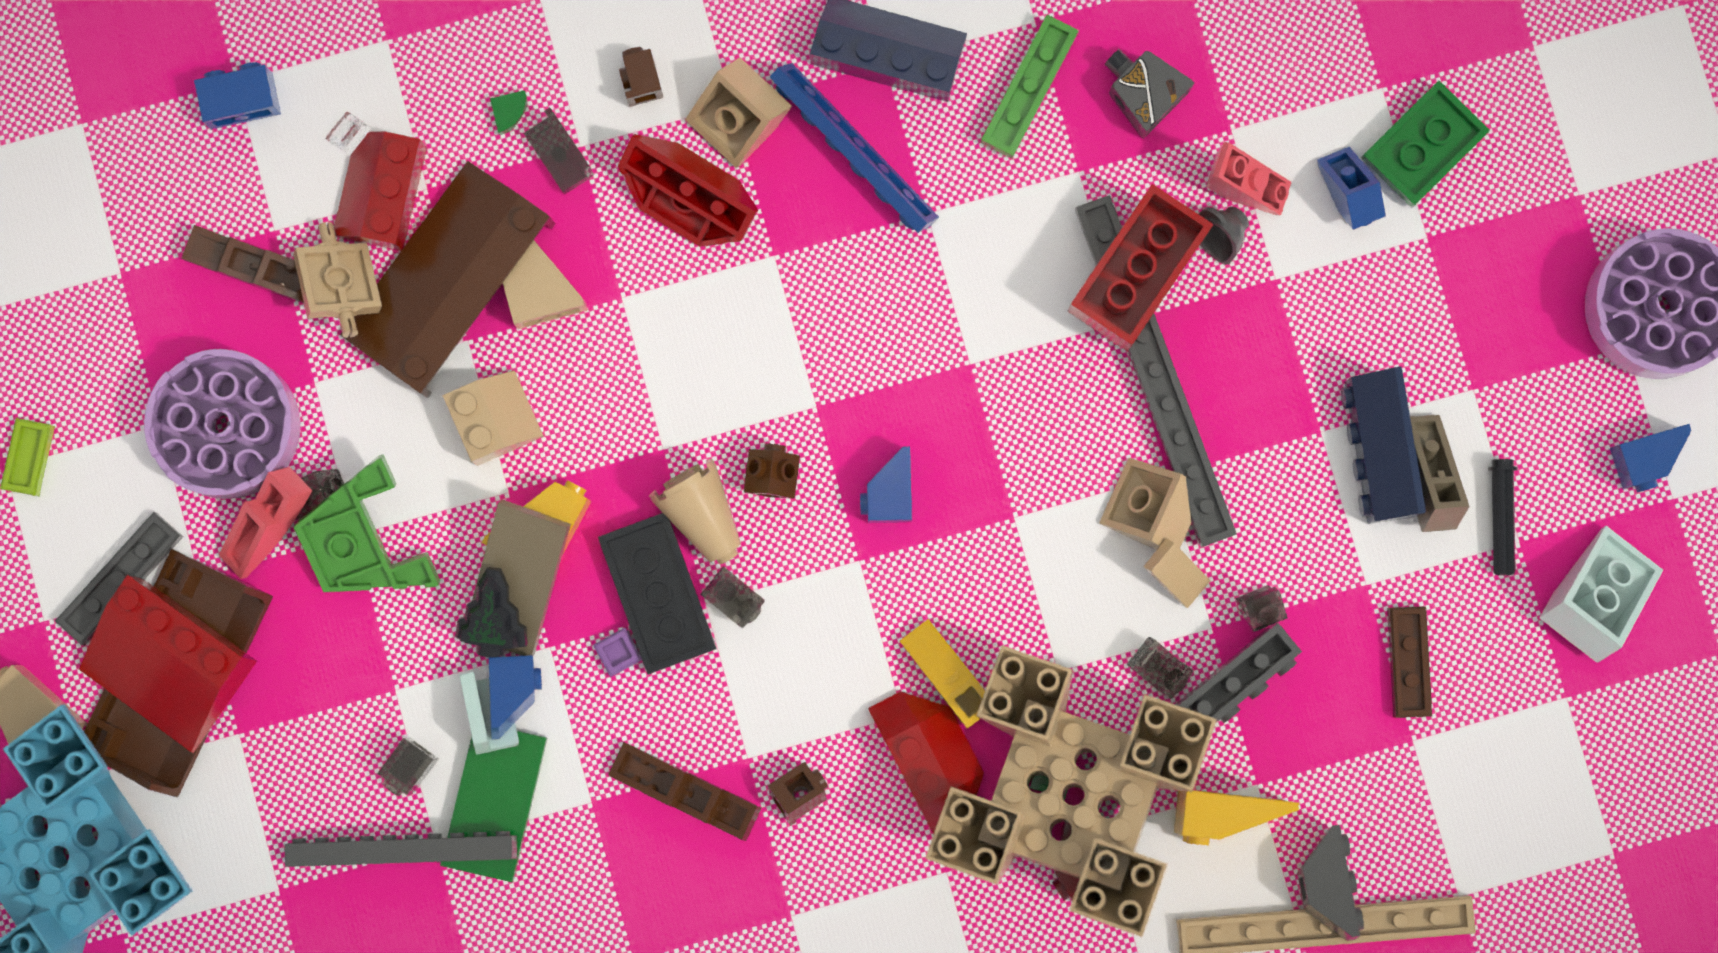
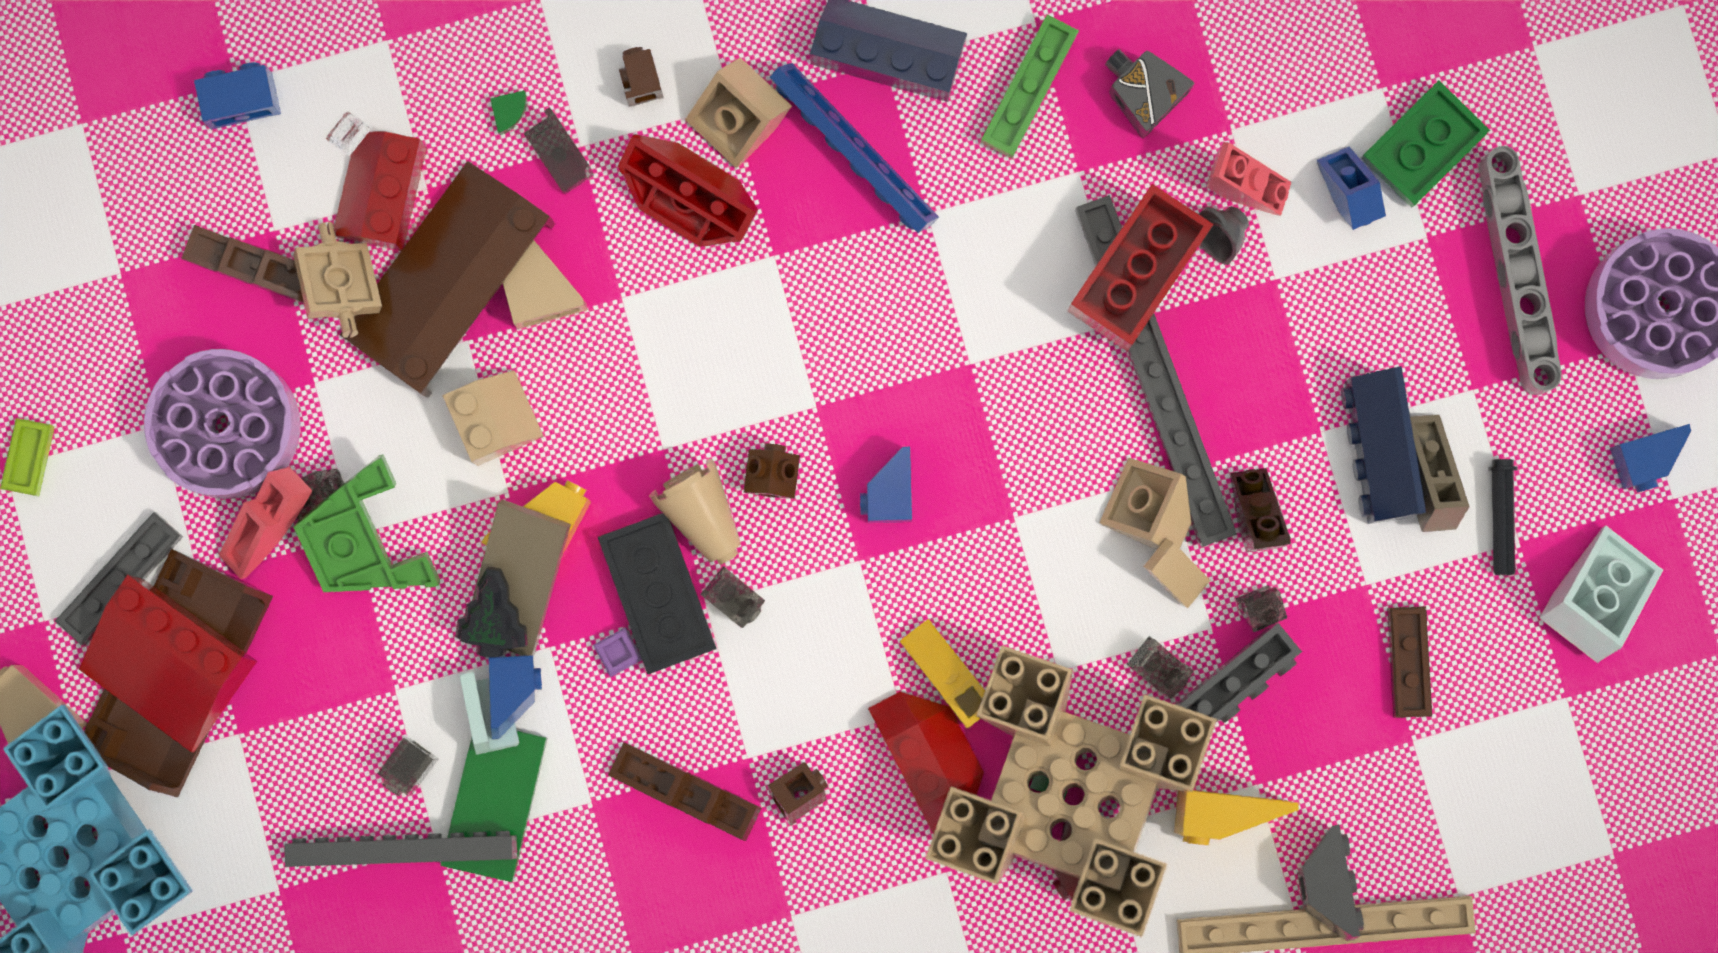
none -> dark brown slope [1230,468,1291,553]
none -> light grey beam [1479,146,1562,395]

